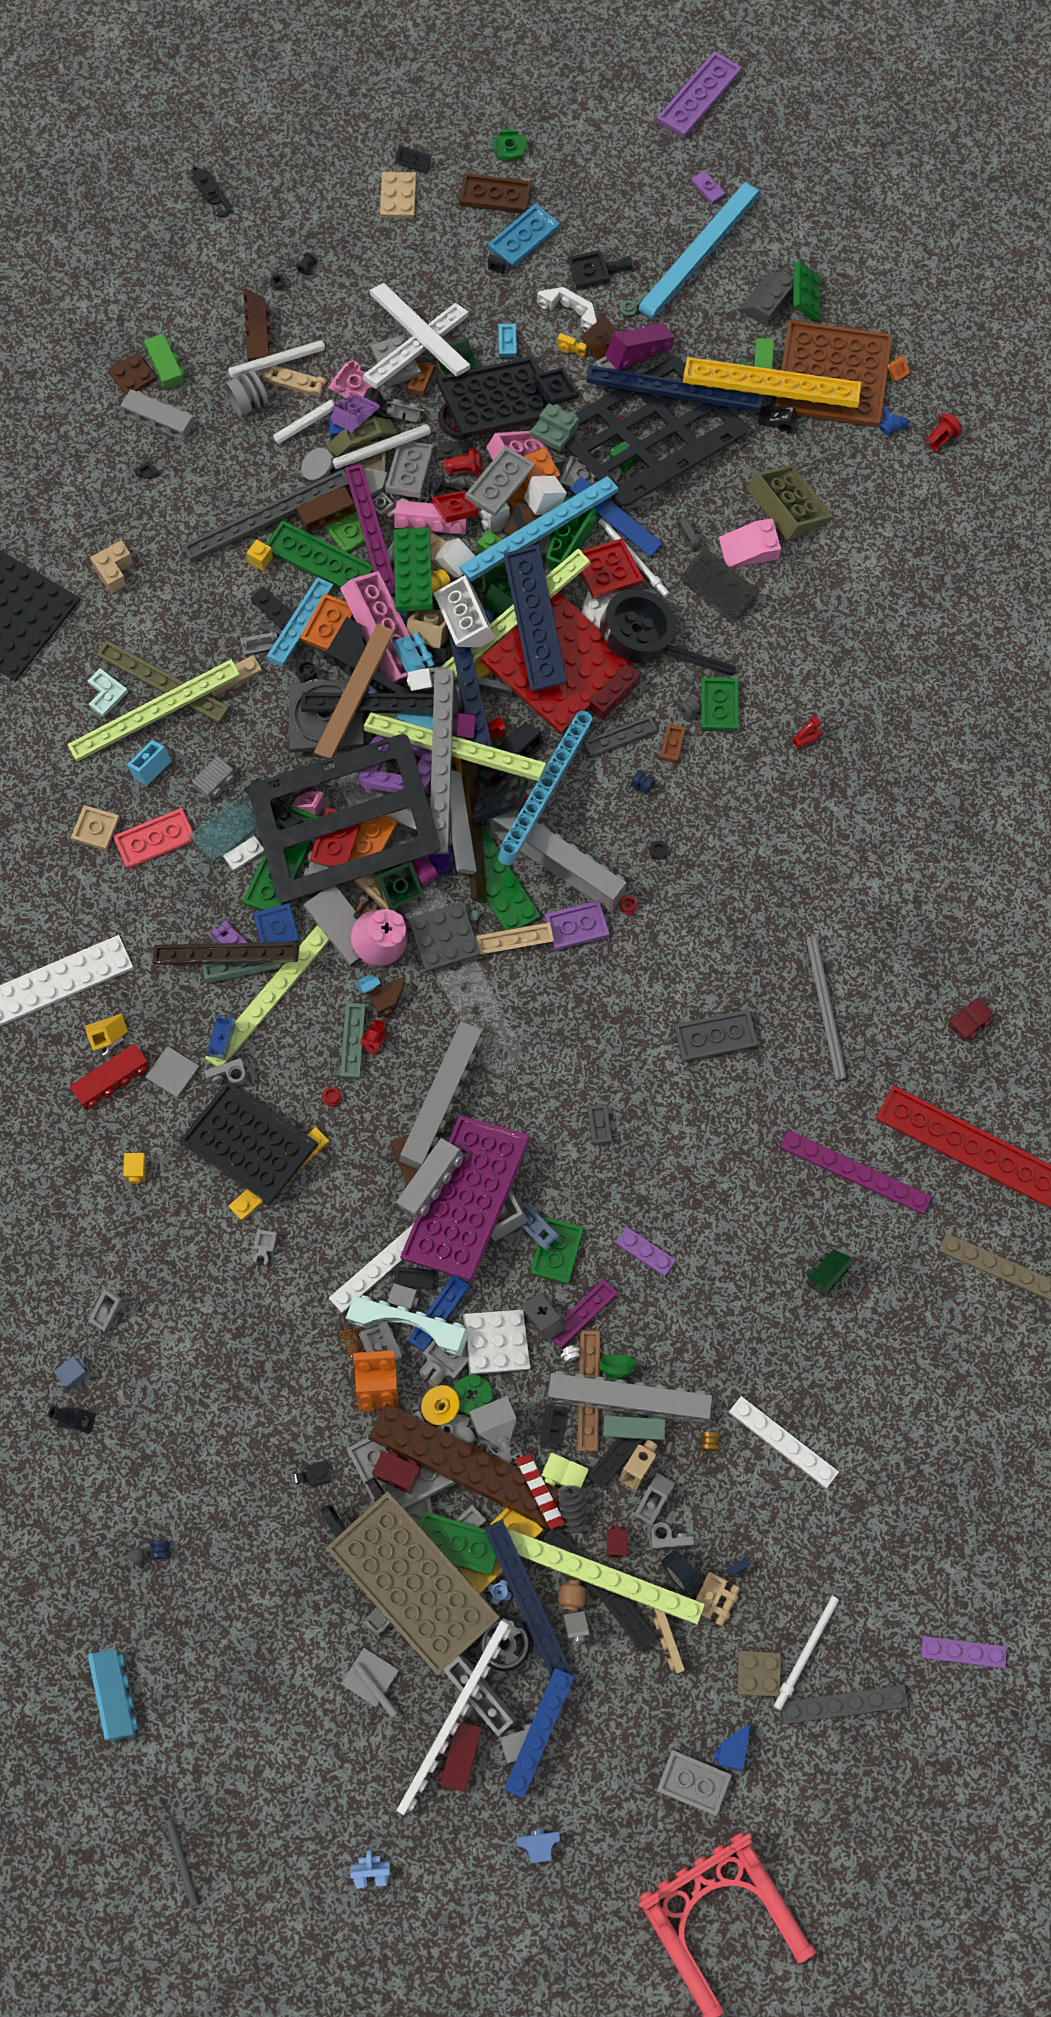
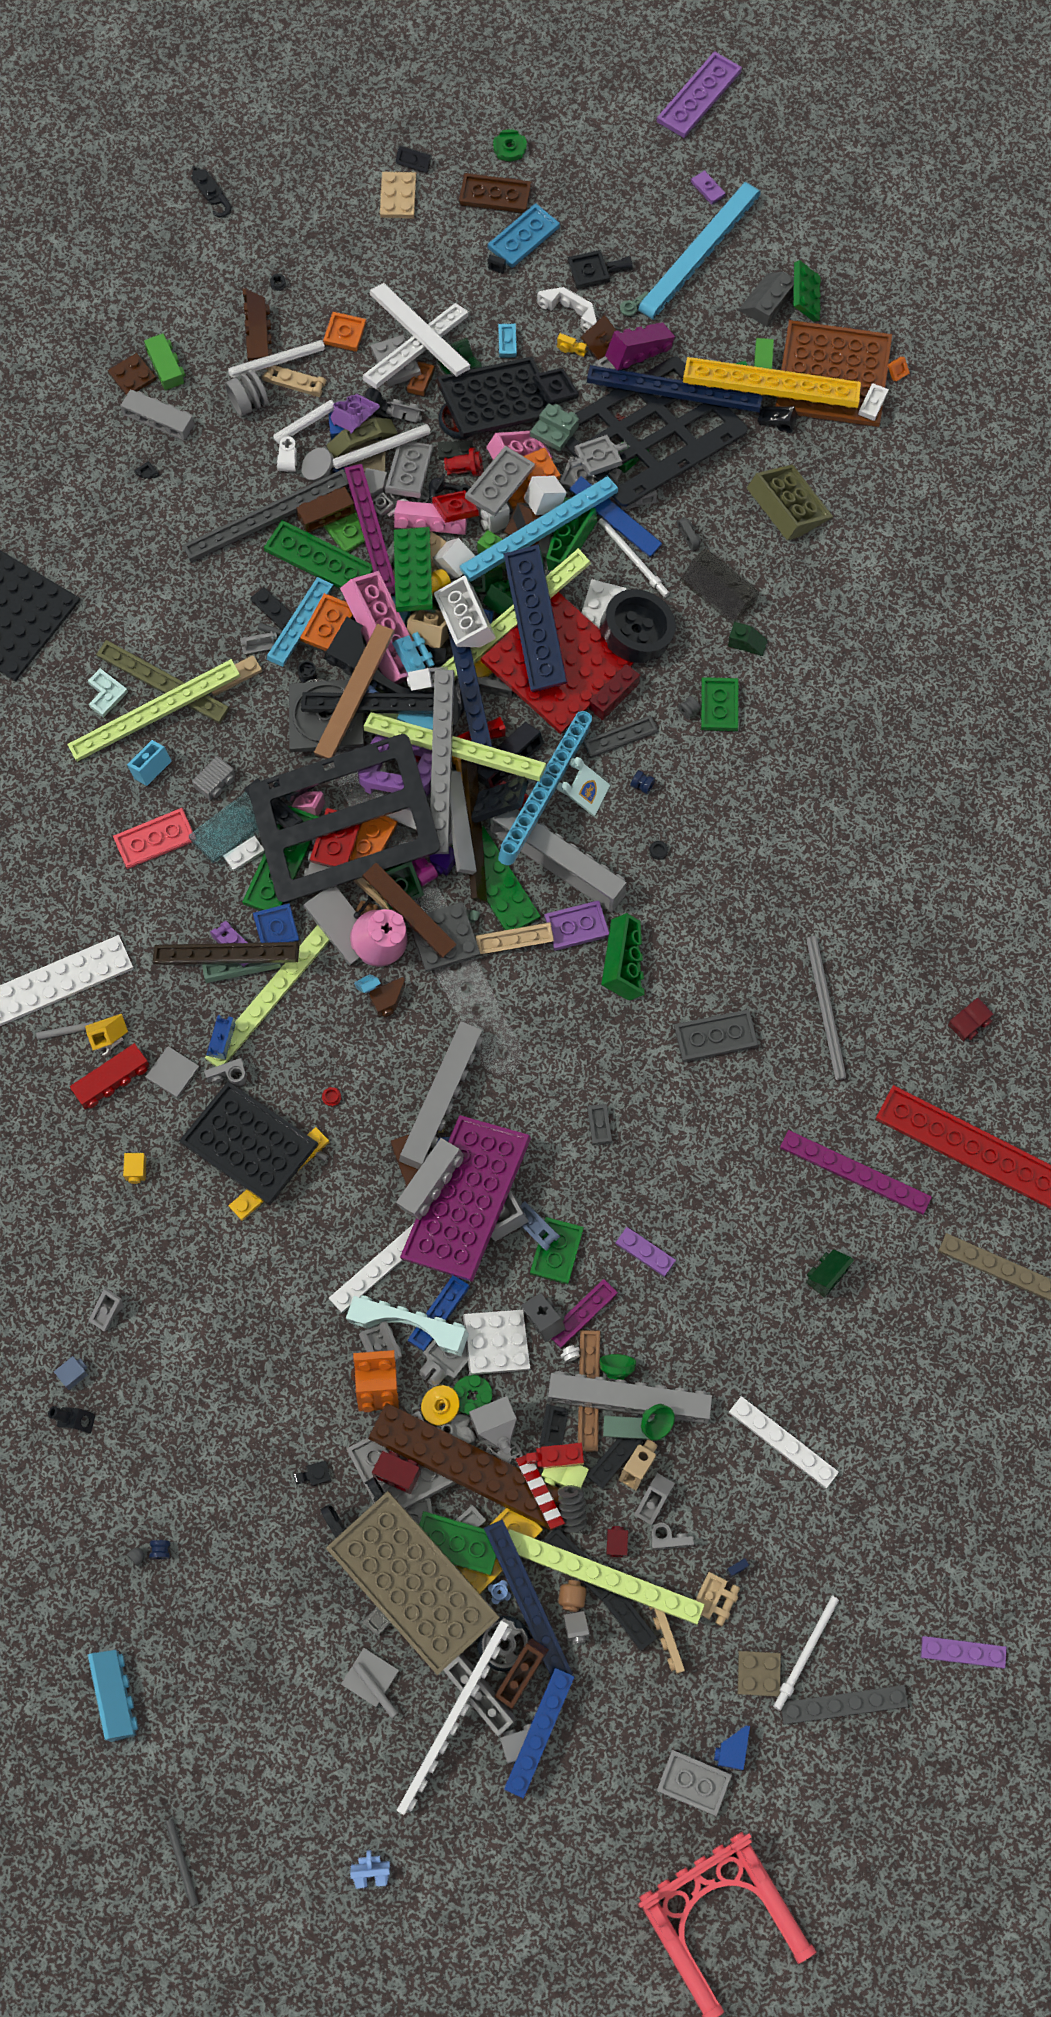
tan plate [71,805,120,851] -> none
tan brick [90,540,133,594] -> none
yellow brick [246,539,273,571] -> none
light grey plate [253,1229,277,1266] -> none
black bush [296,252,318,276] -> none
bright pink slope [328,361,372,398] -> none
clear orange arm [339,1326,361,1358] -> none
sand green plate [340,1003,366,1079] -> none
red hips [360,1020,388,1054] -> none
light grey brick [387,1283,419,1312] -> none
black tile [394,1267,435,1290] -> none
dark red brick [438,1721,482,1793] -> none
magenta brick [452,713,476,740] -> none
medium blue brick [516,1830,560,1863] -> none
red plate [580,538,644,600] -> none
red plate [619,896,638,915] -> none
dark orange plate [660,724,686,763] -> none
black wheel [661,1549,703,1597] -> none
black axle [666,645,736,676] -> none
pearl gold wheel [700,1432,720,1452] -> none
bright pink slope [719,518,781,569] -> none
red plant [792,716,823,749] -> none
blue animal [879,406,909,436] -> none
red piece [924,412,962,452] -> none
none -> light grey bar [36,1022,94,1040]
none -> white piece [277,436,297,472]
none -> orange plate [323,312,366,352]
none -> reddish brown tile [362,863,457,958]
none -> reddish brown brick [495,1638,549,1708]
none -> red hinge [526,1443,584,1469]
none -> light aqua flag [556,757,610,816]
none -> light grey plate [569,435,627,477]
none -> green wedge [601,913,645,1000]
none -> green piece [641,1404,675,1440]
none -> dark green slope [728,621,768,656]
none -> white plate [858,383,889,421]

